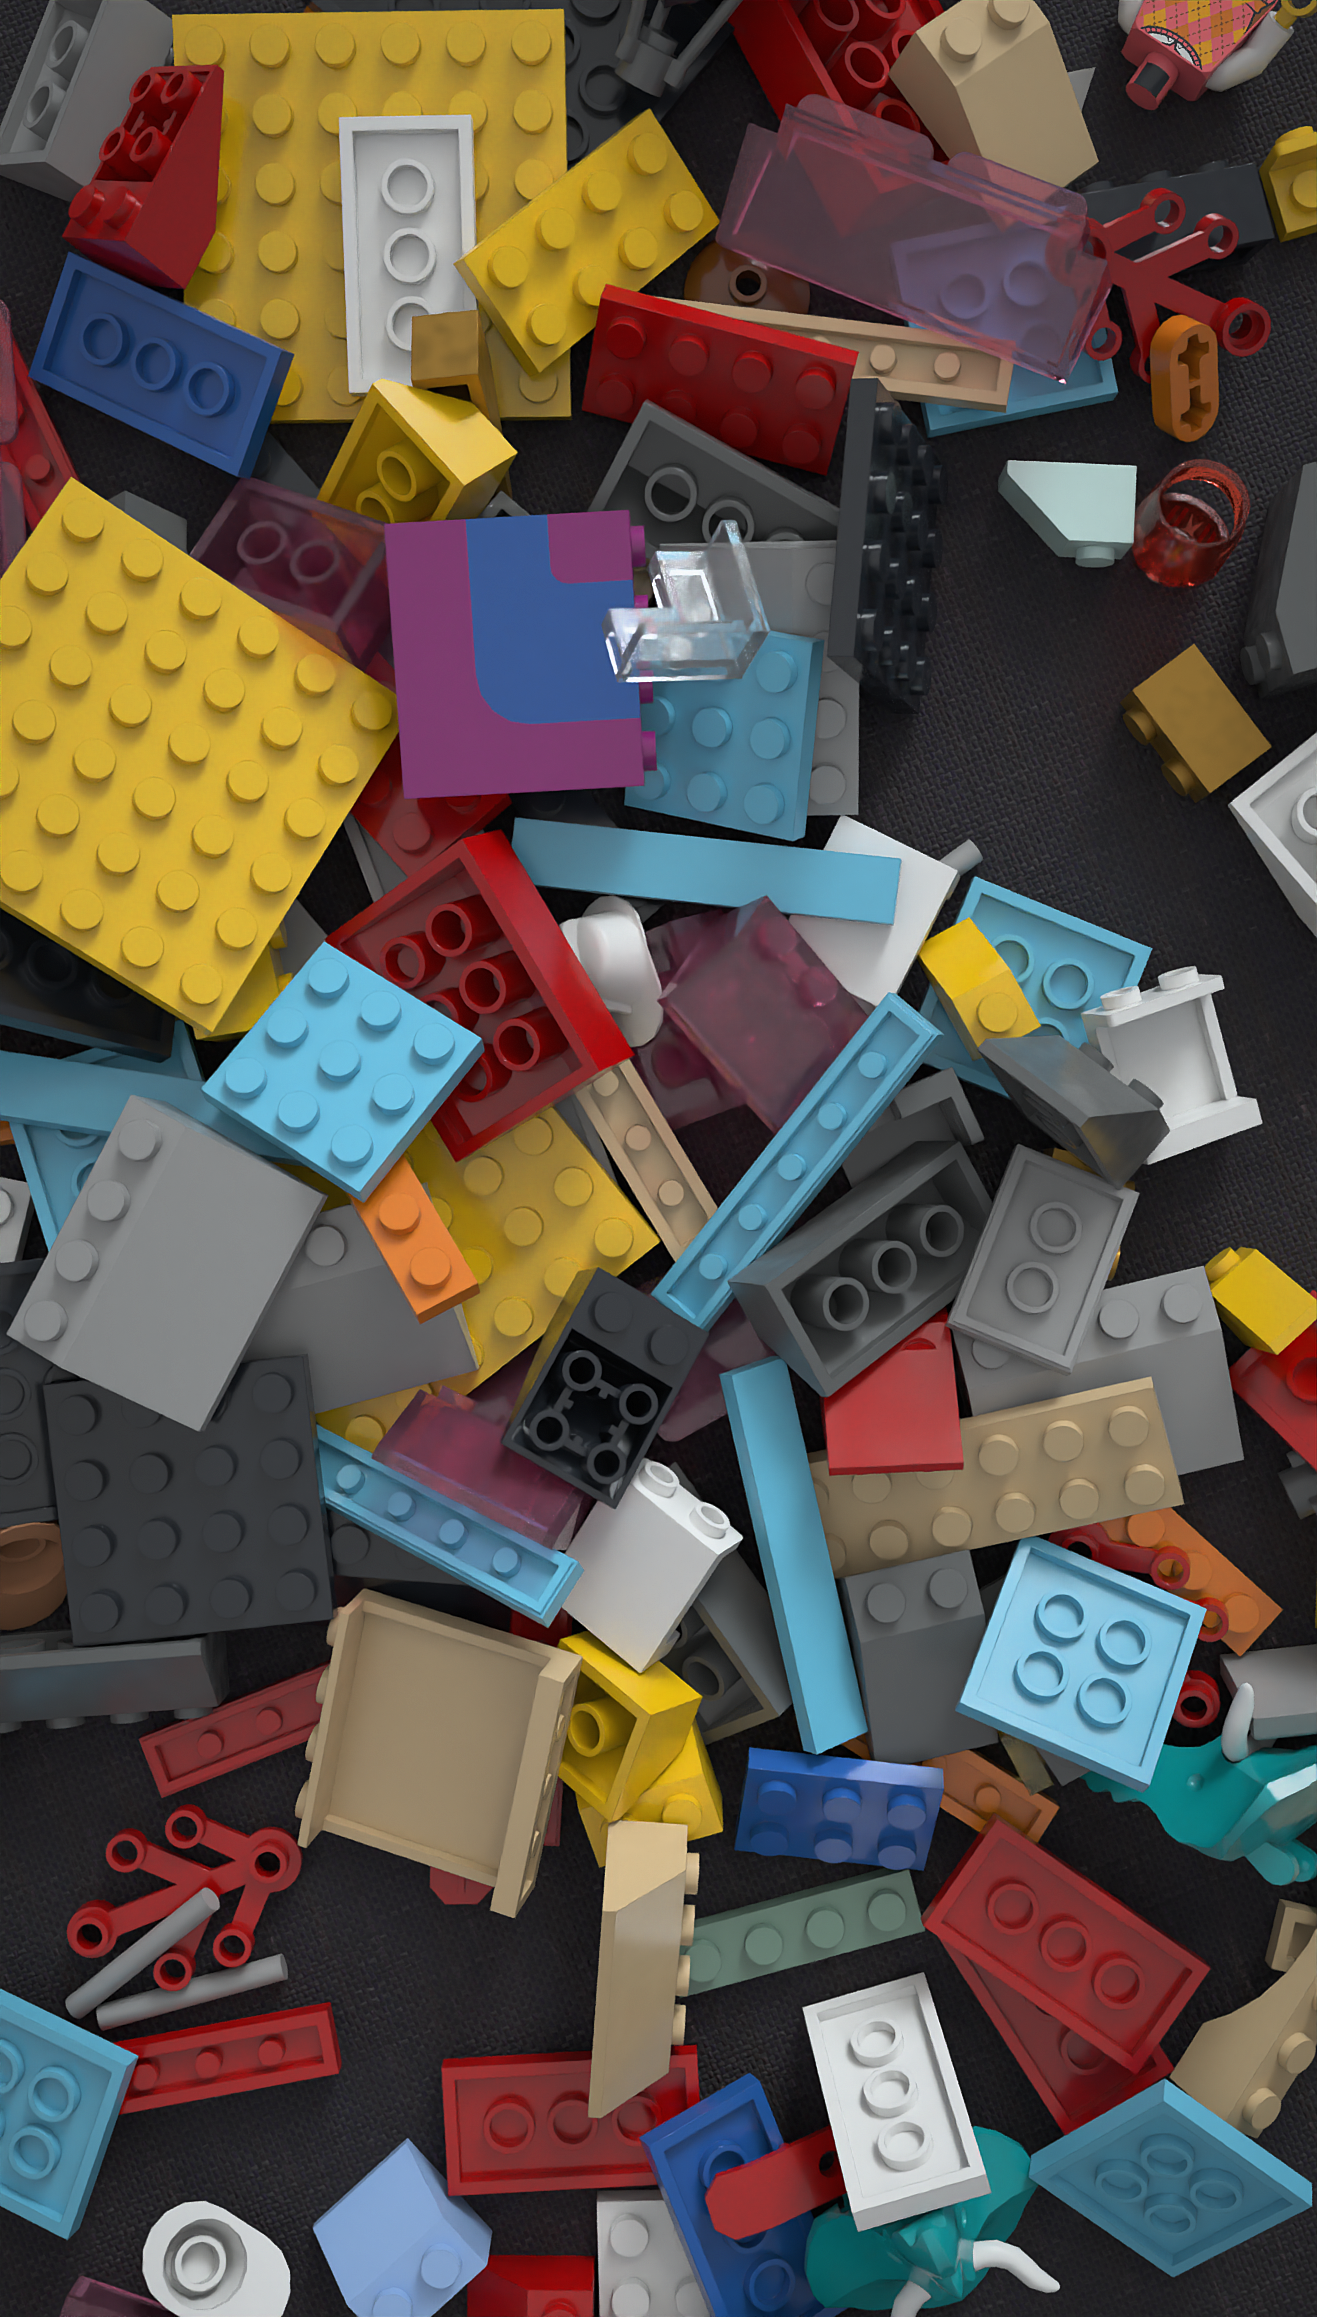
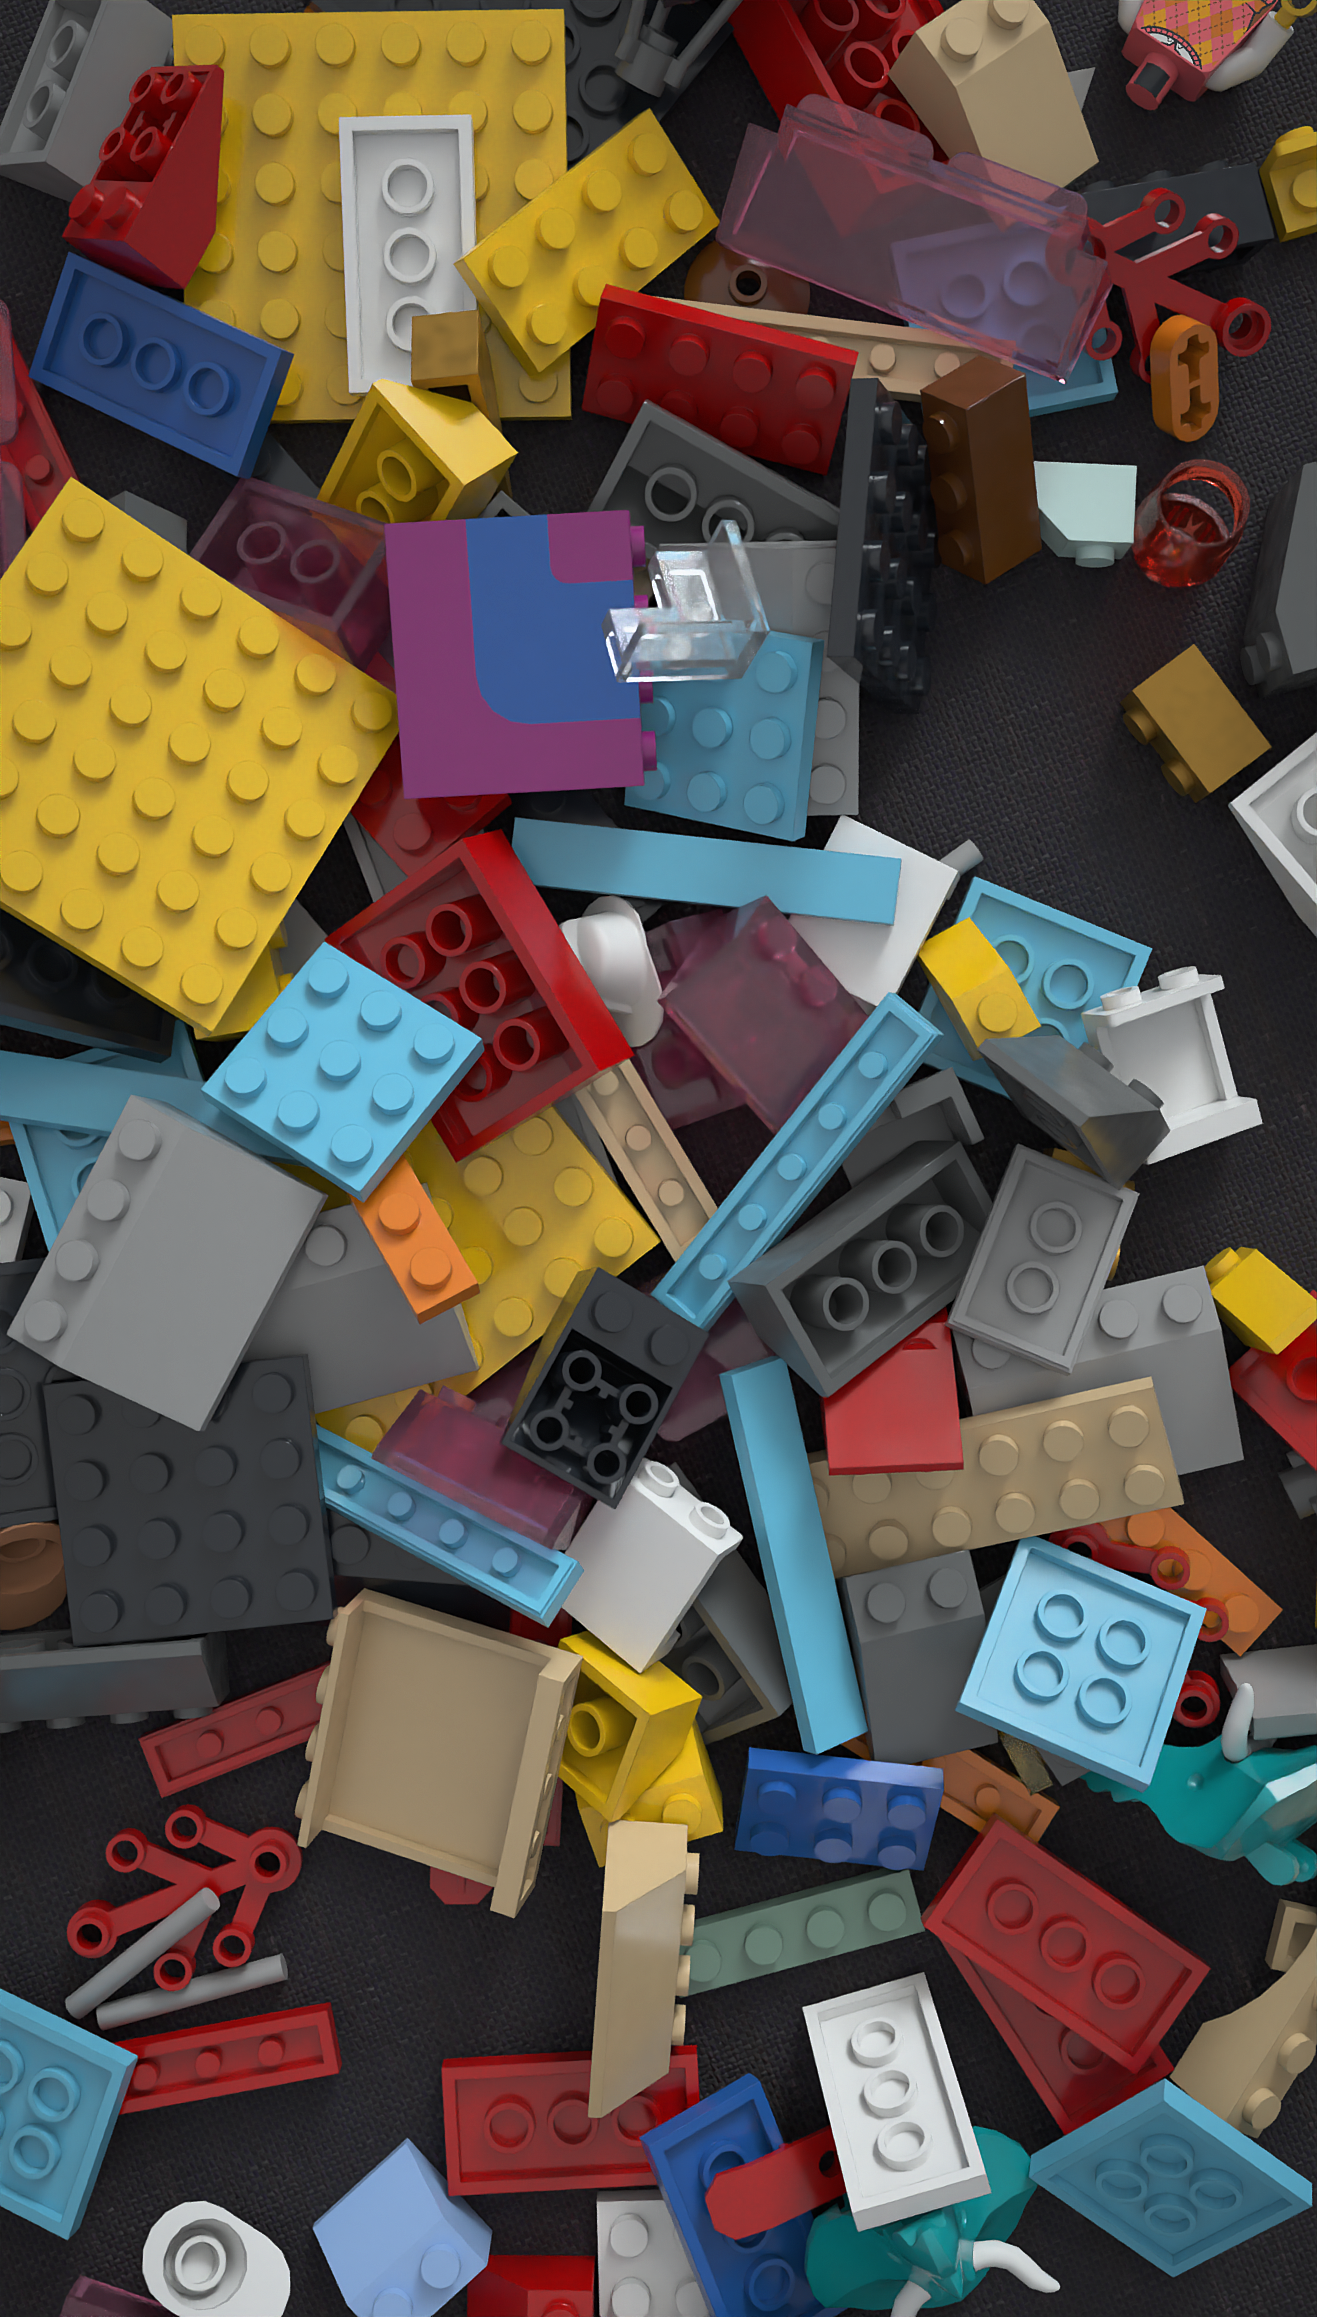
none -> reddish brown brick [920,355,1042,585]

